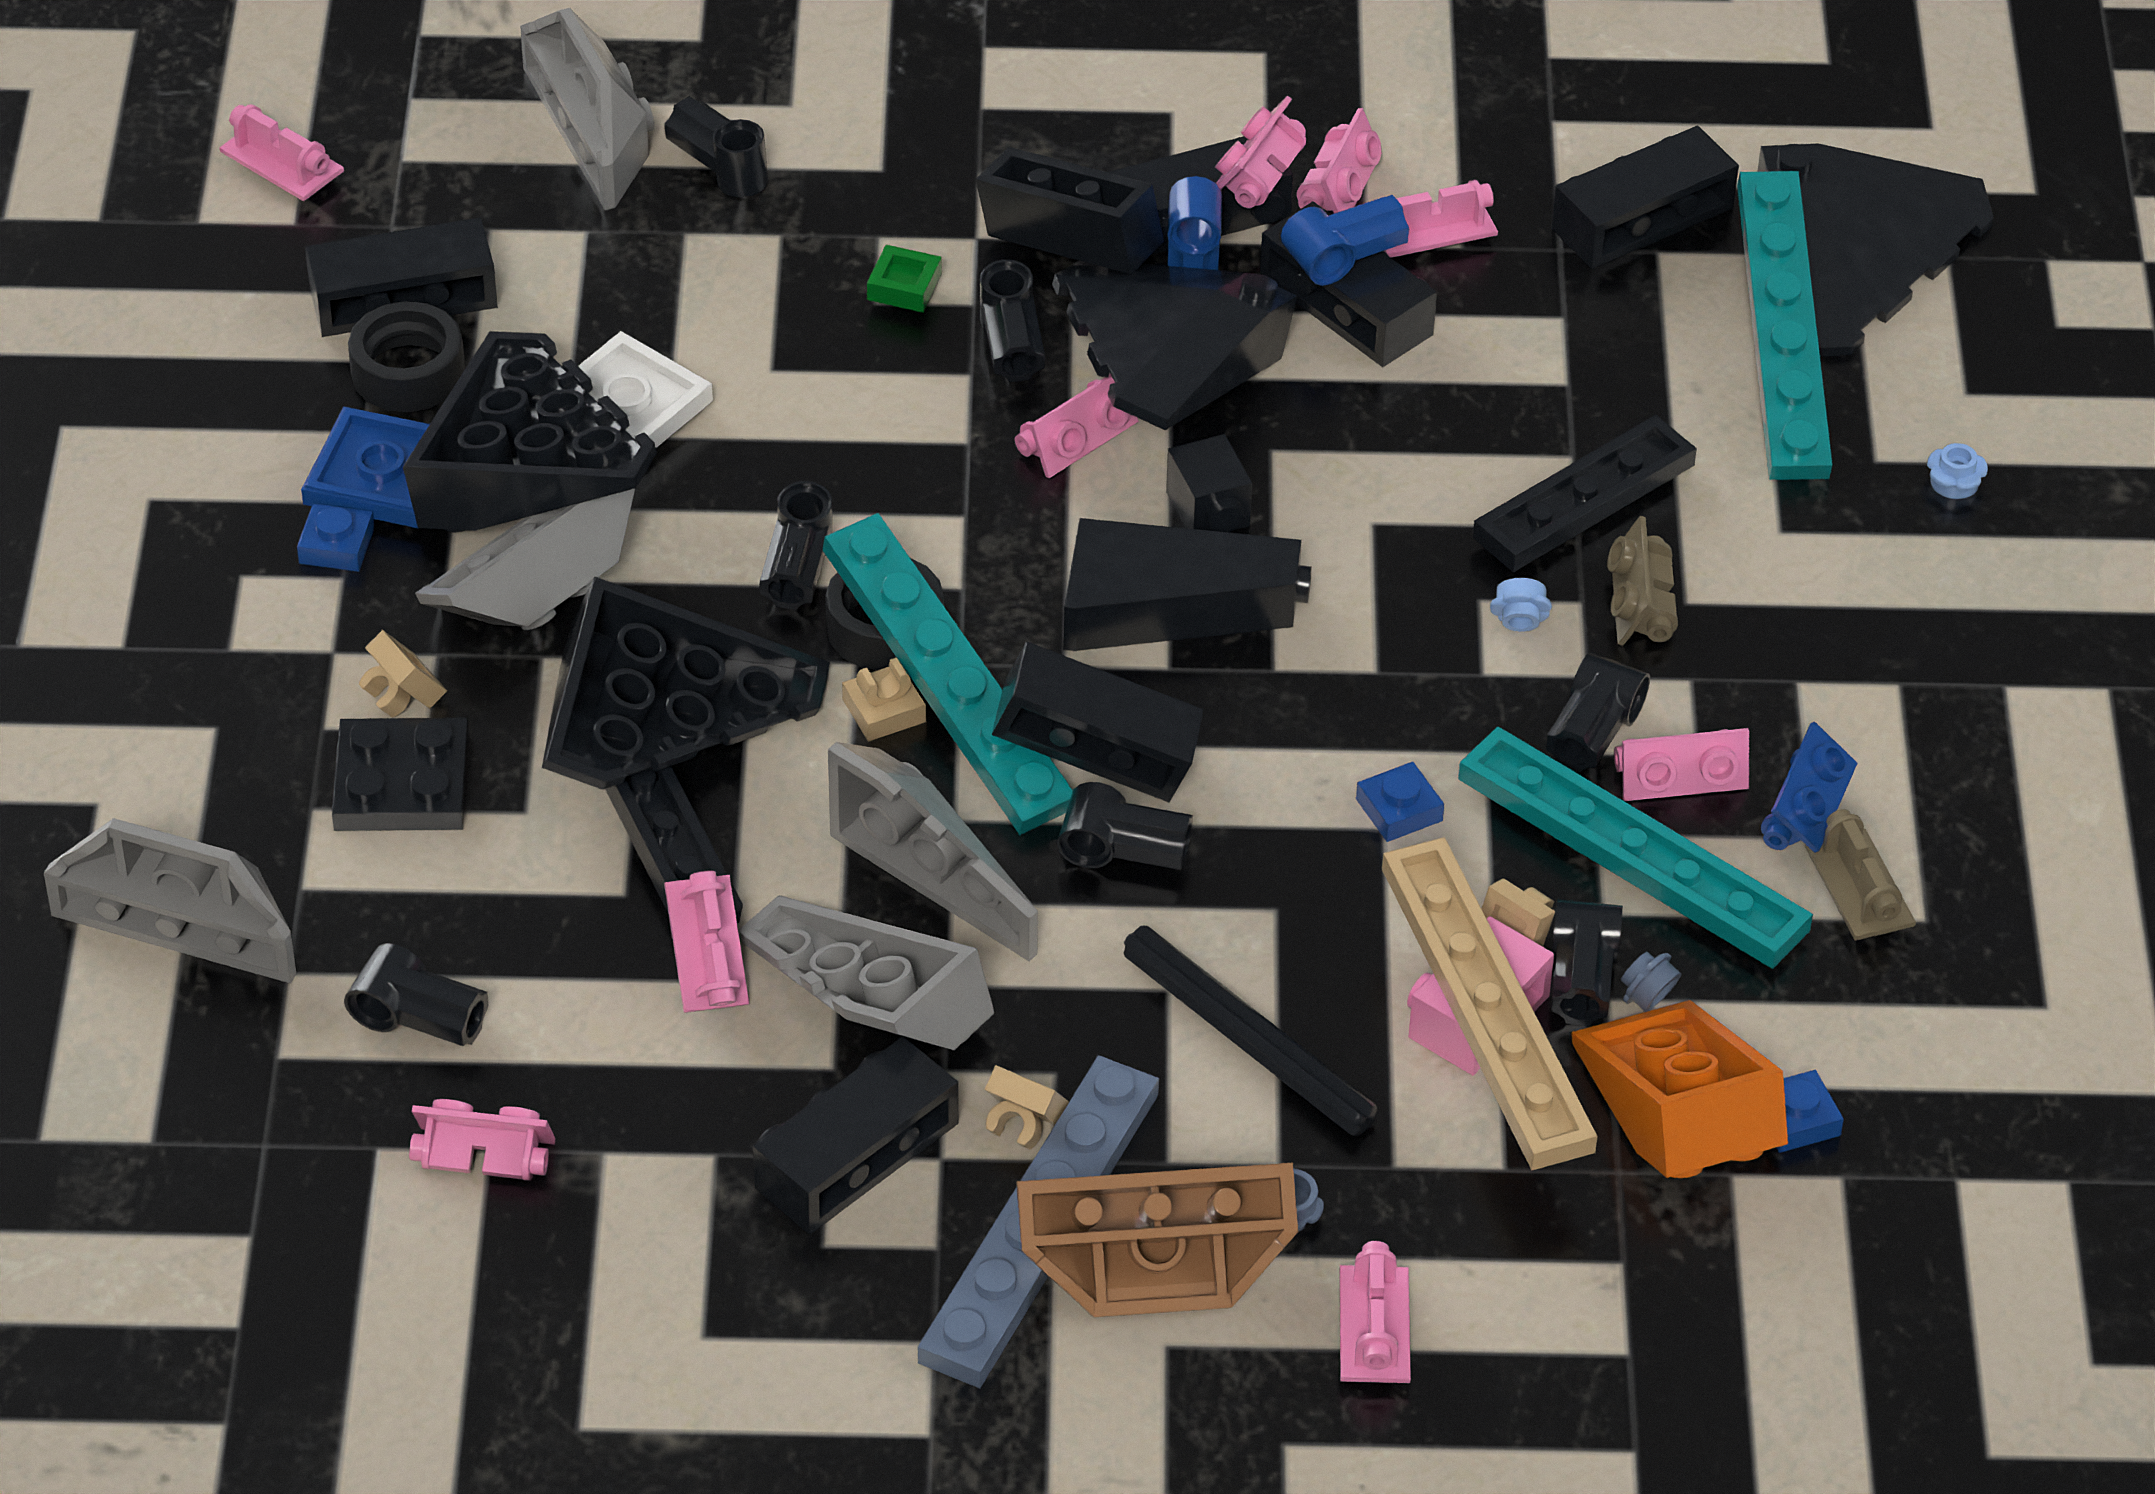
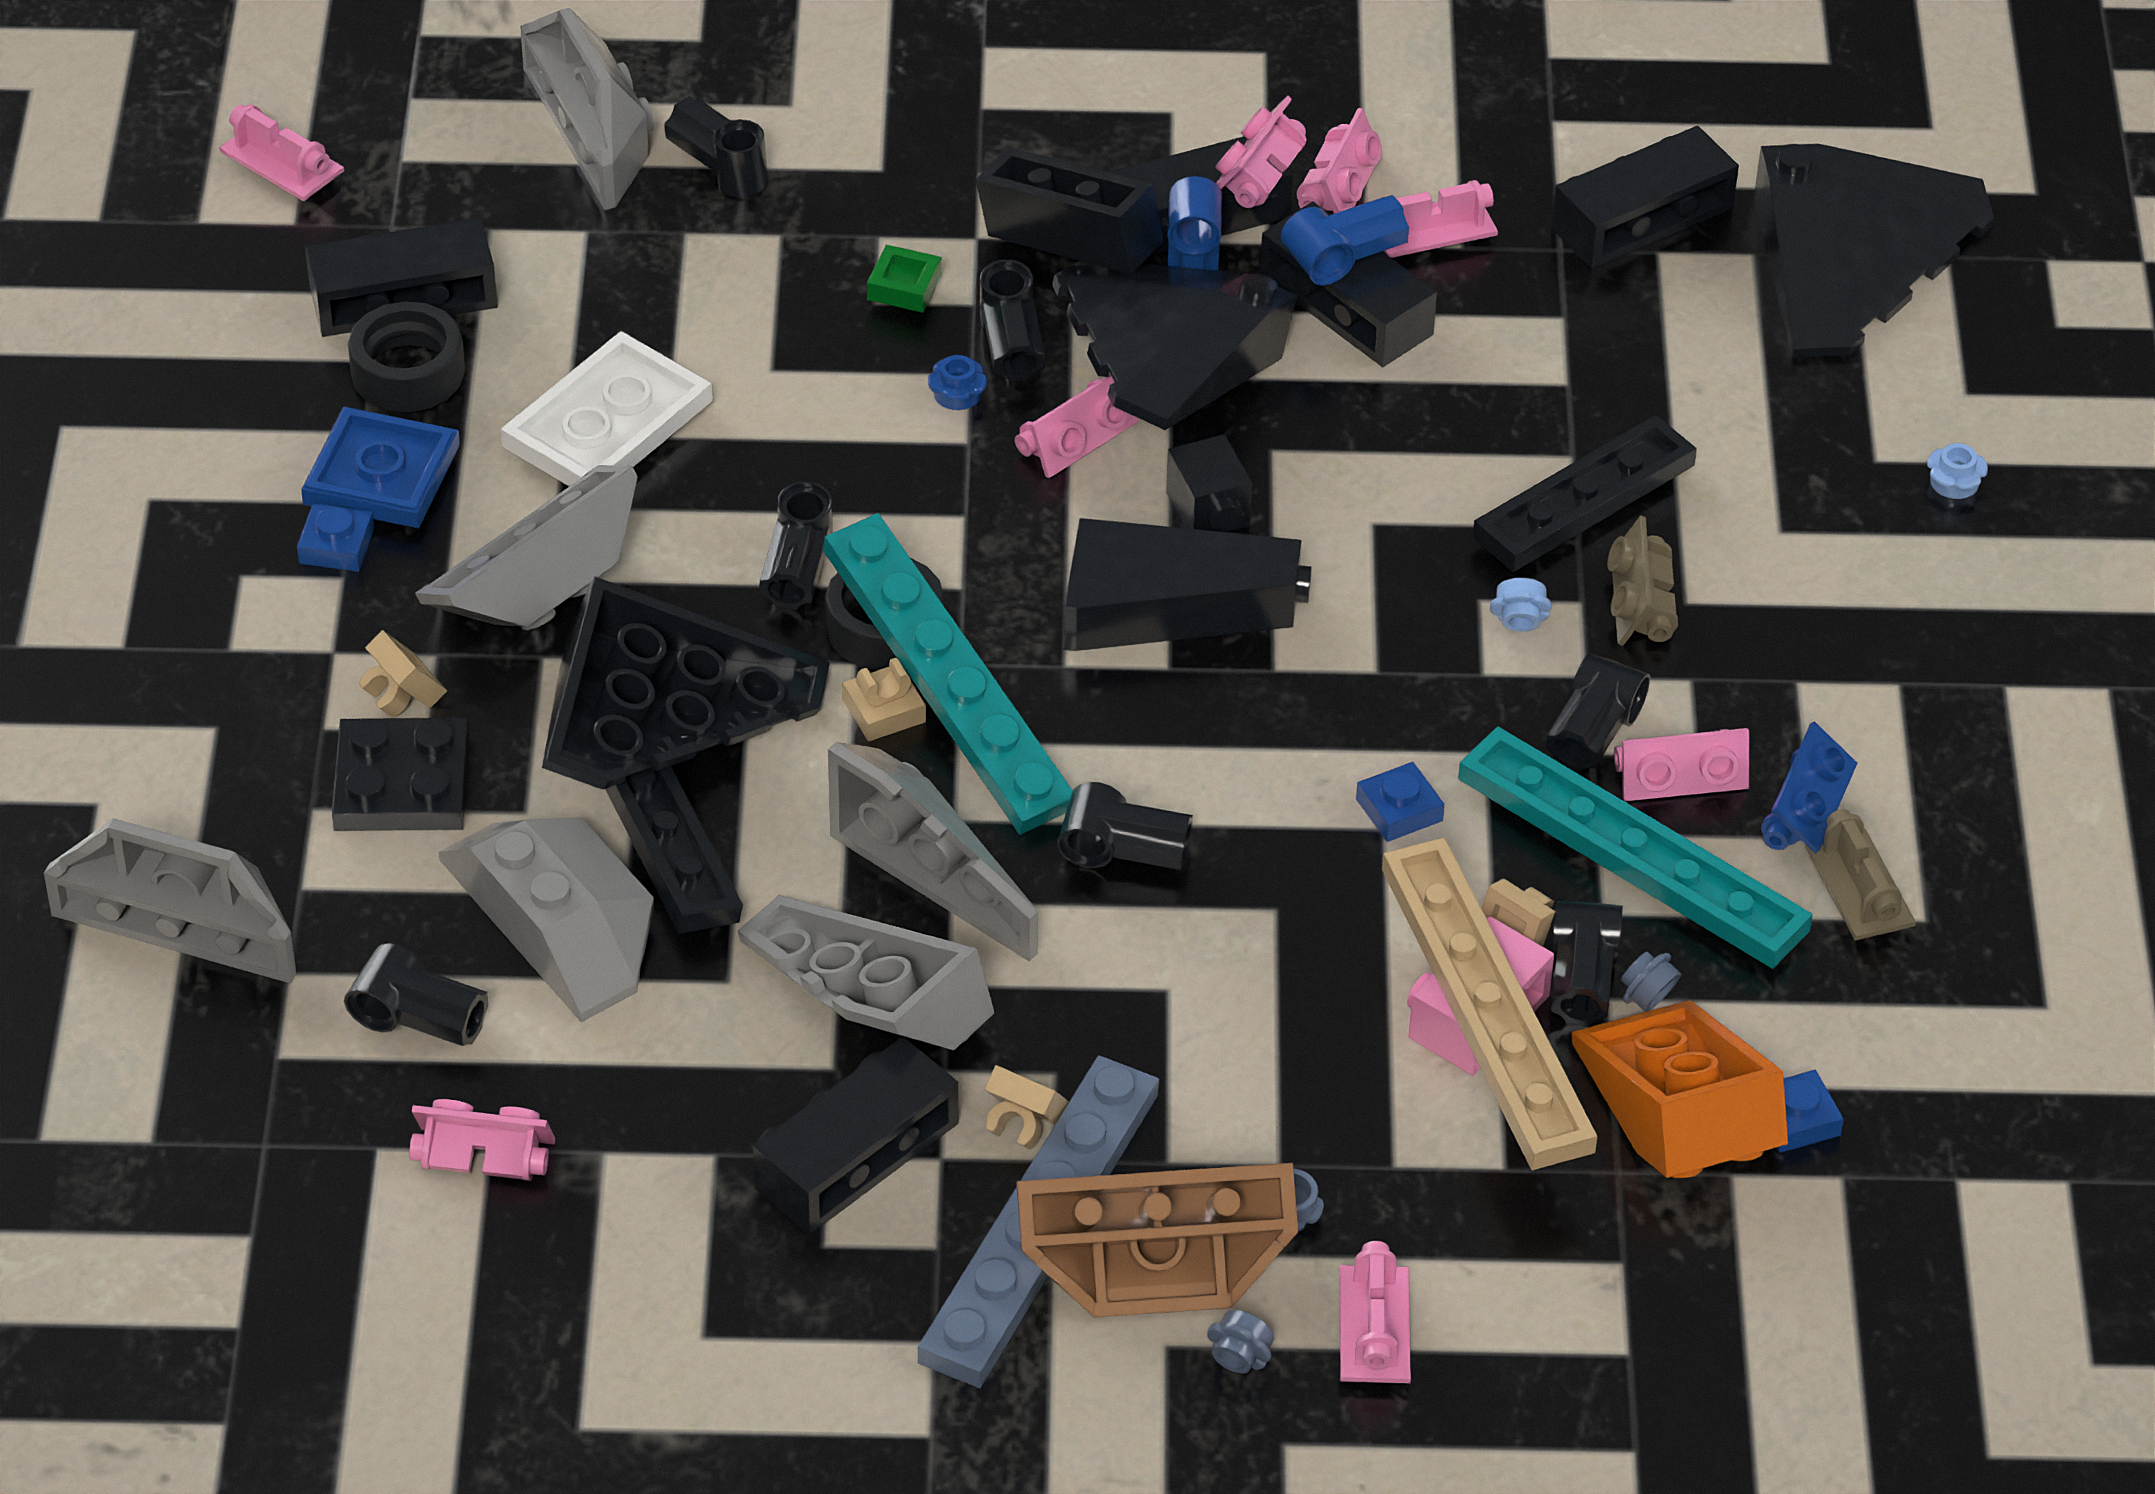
black slope [403,331,657,533] -> none
bright pink hinge [664,871,749,1013] -> none
black brick [992,641,1204,803] -> none
black axle [1123,925,1377,1136] -> none
teal plate [1737,171,1832,480] -> none
none -> light grey wedge [439,817,654,1022]
none -> blue plate [928,355,987,410]
none -> sand blue plate [1207,1310,1274,1373]

